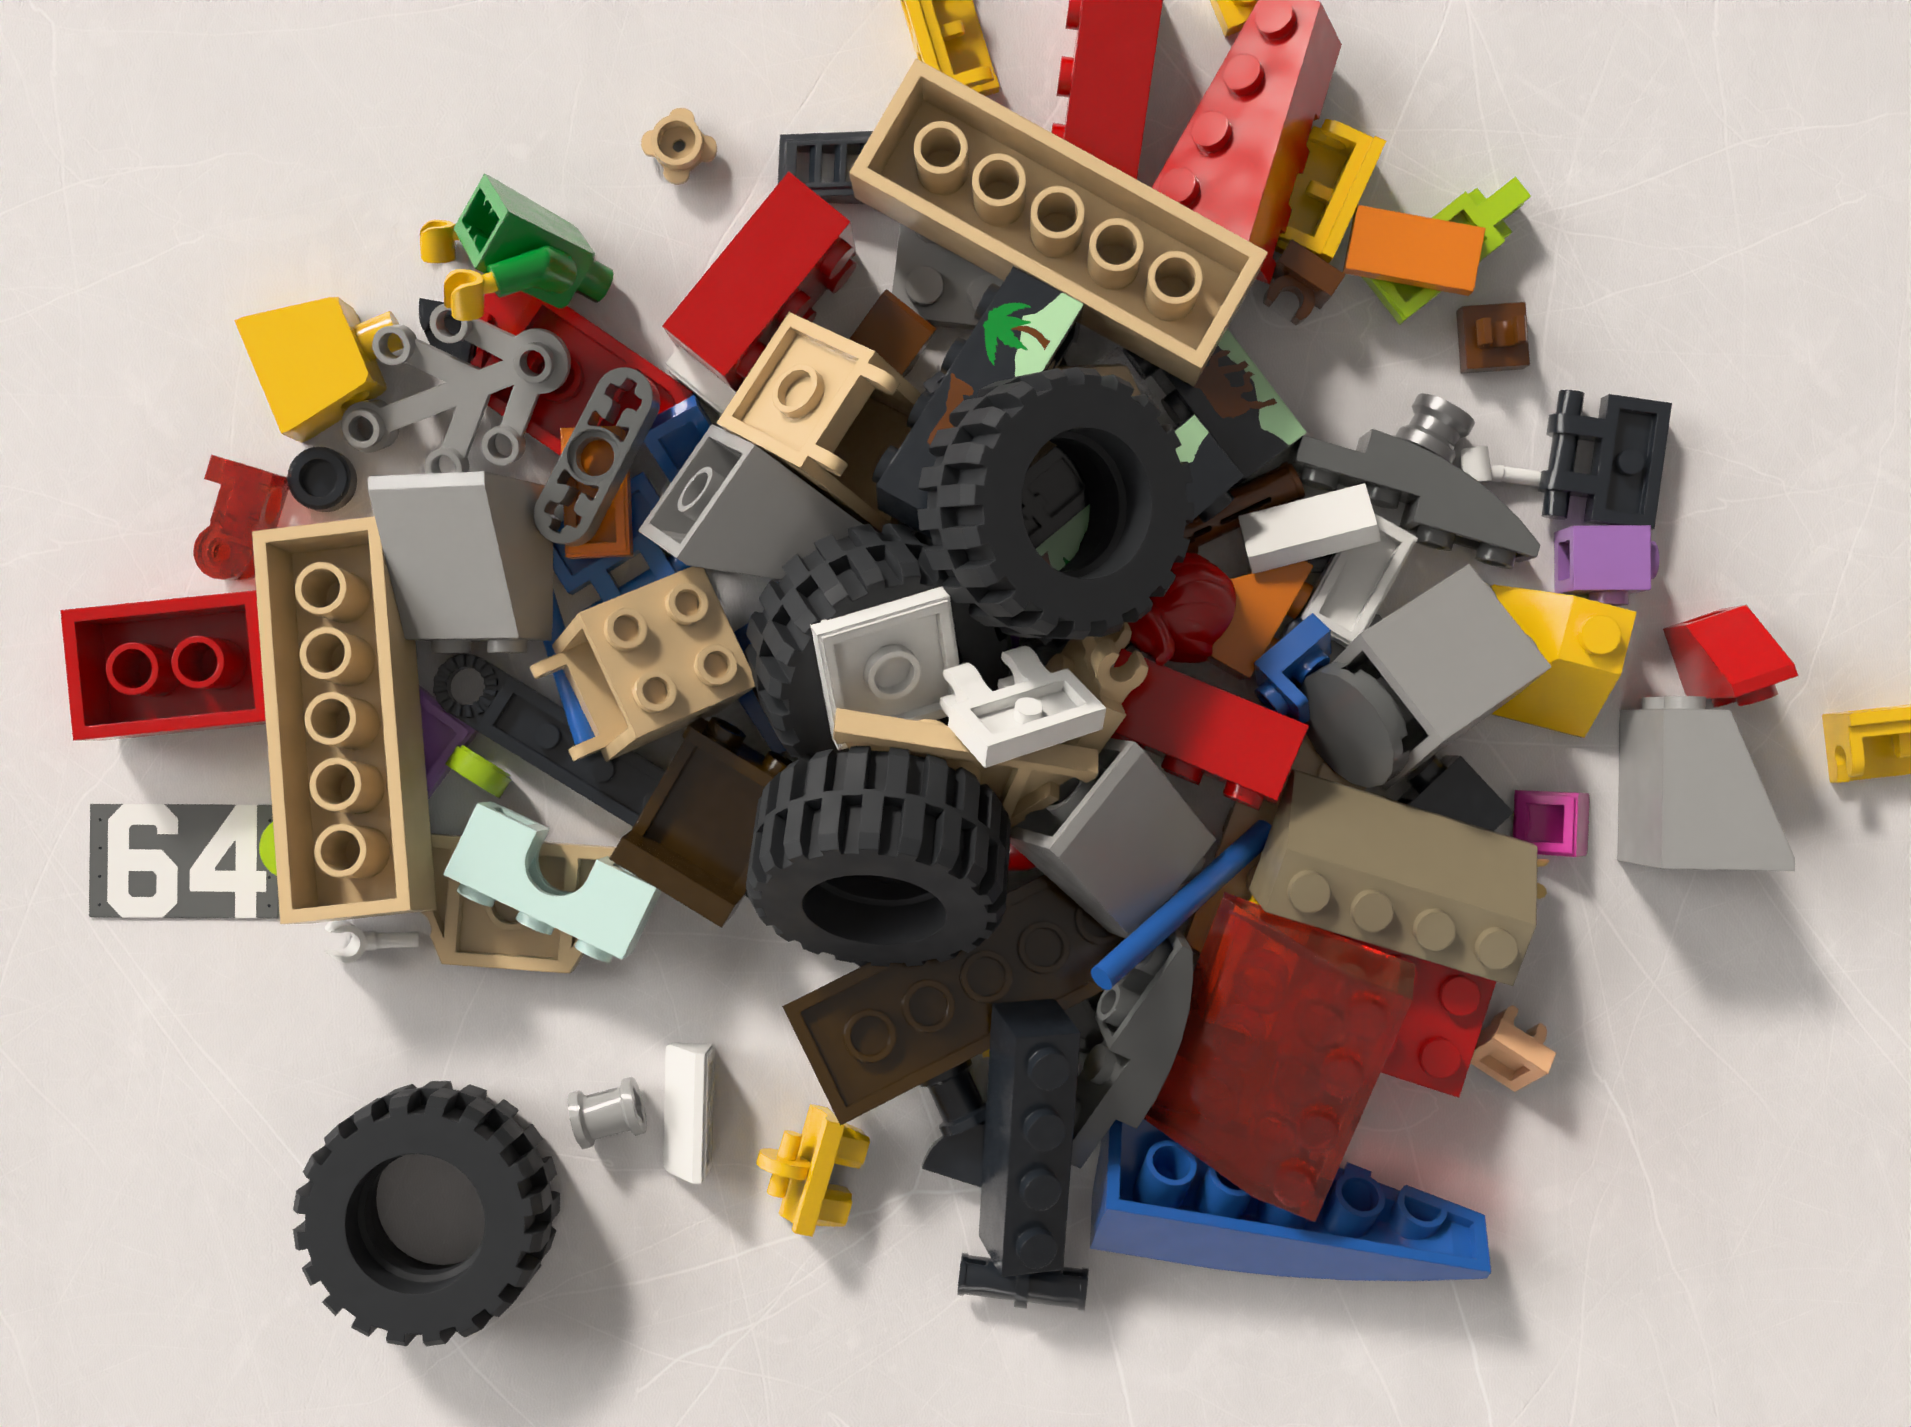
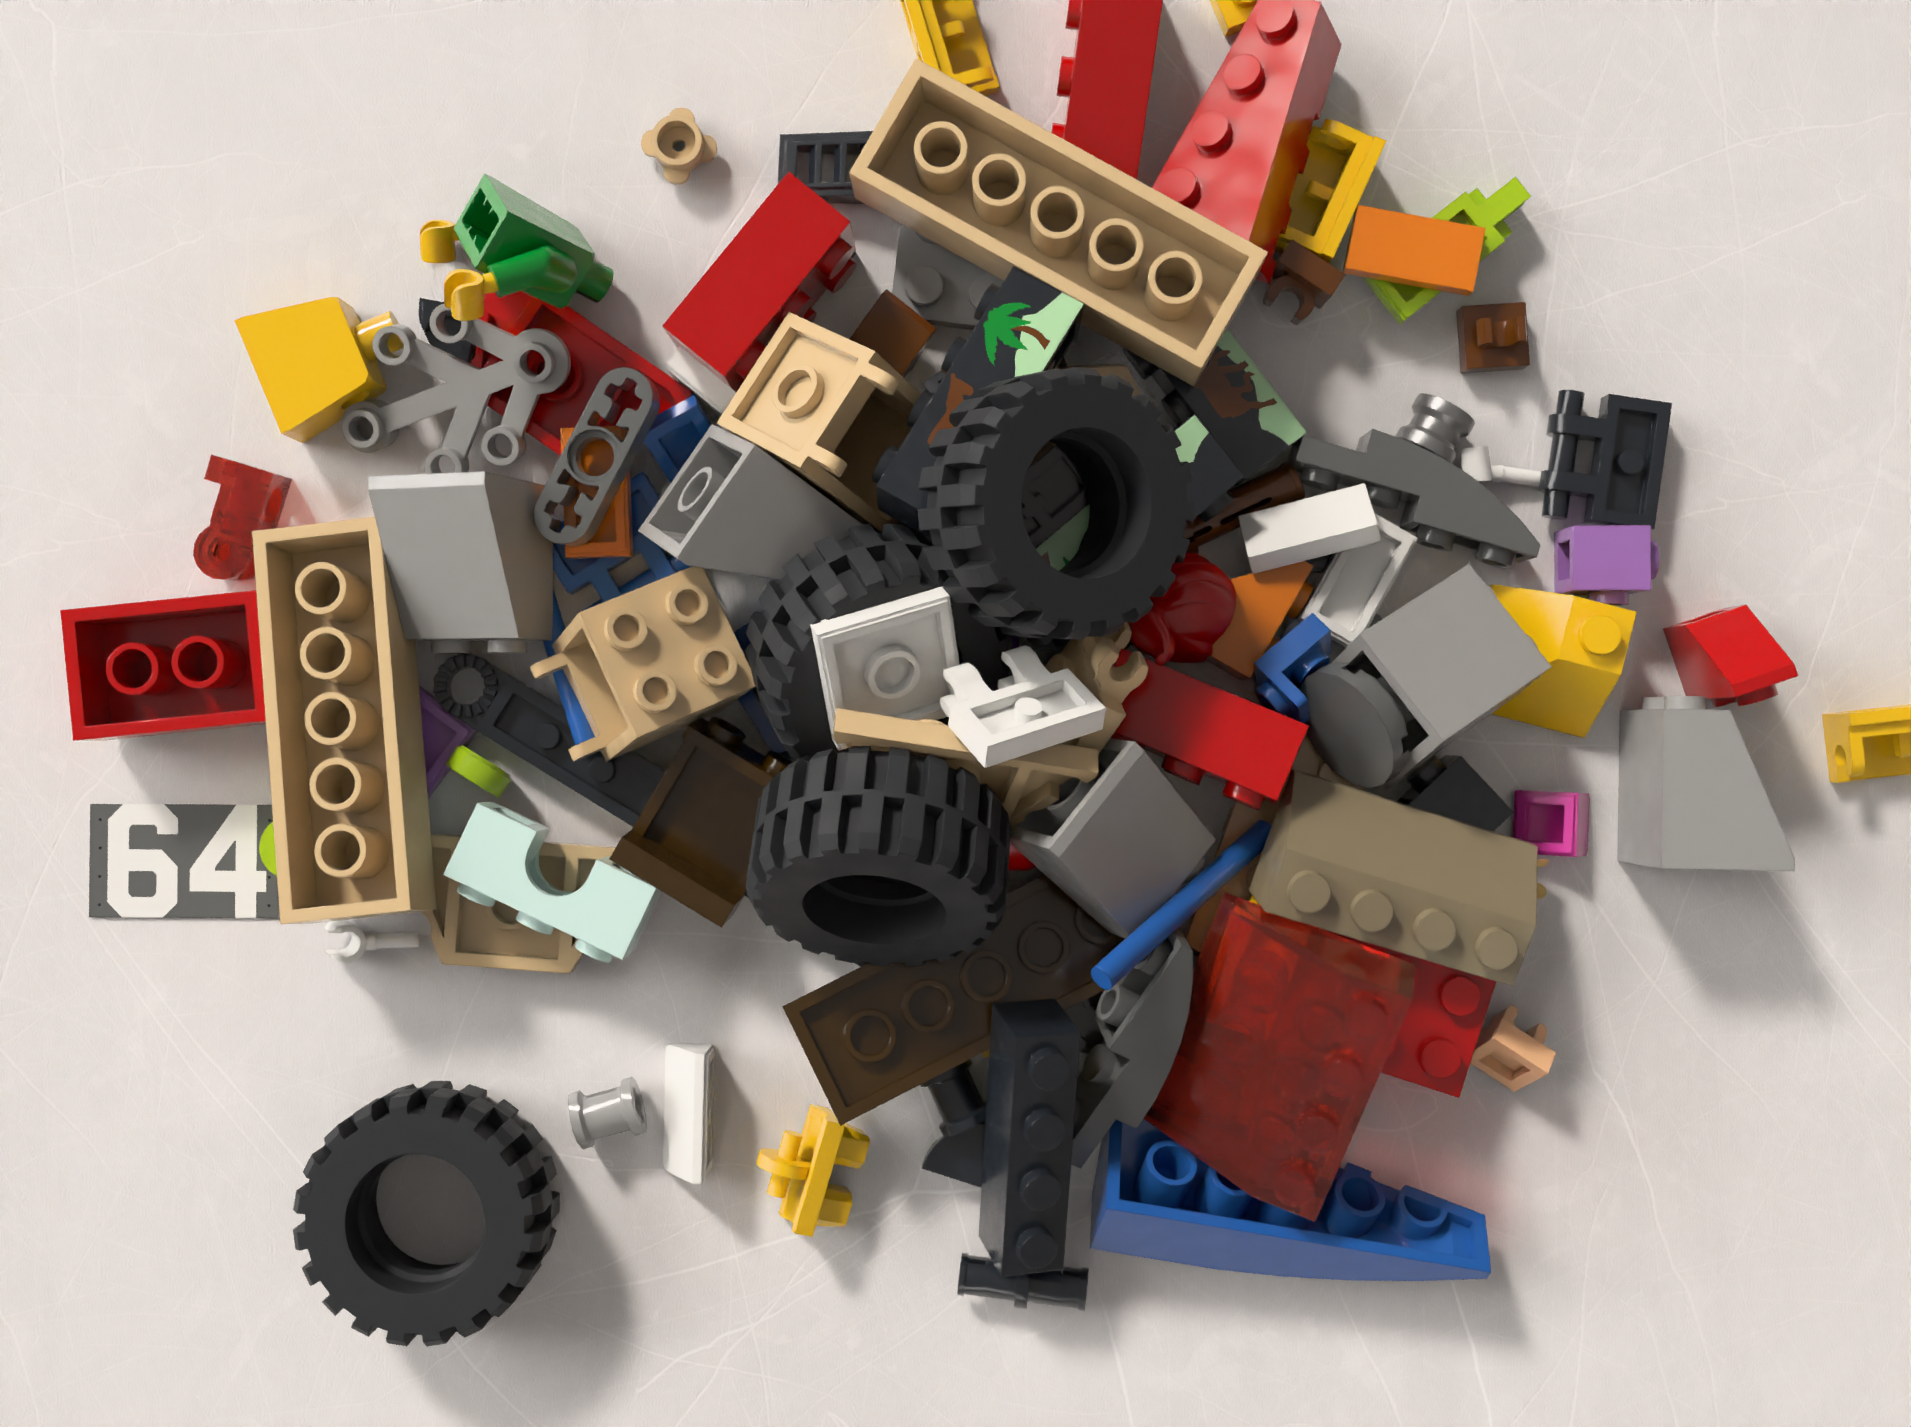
black tile [287,447,357,512] -> none

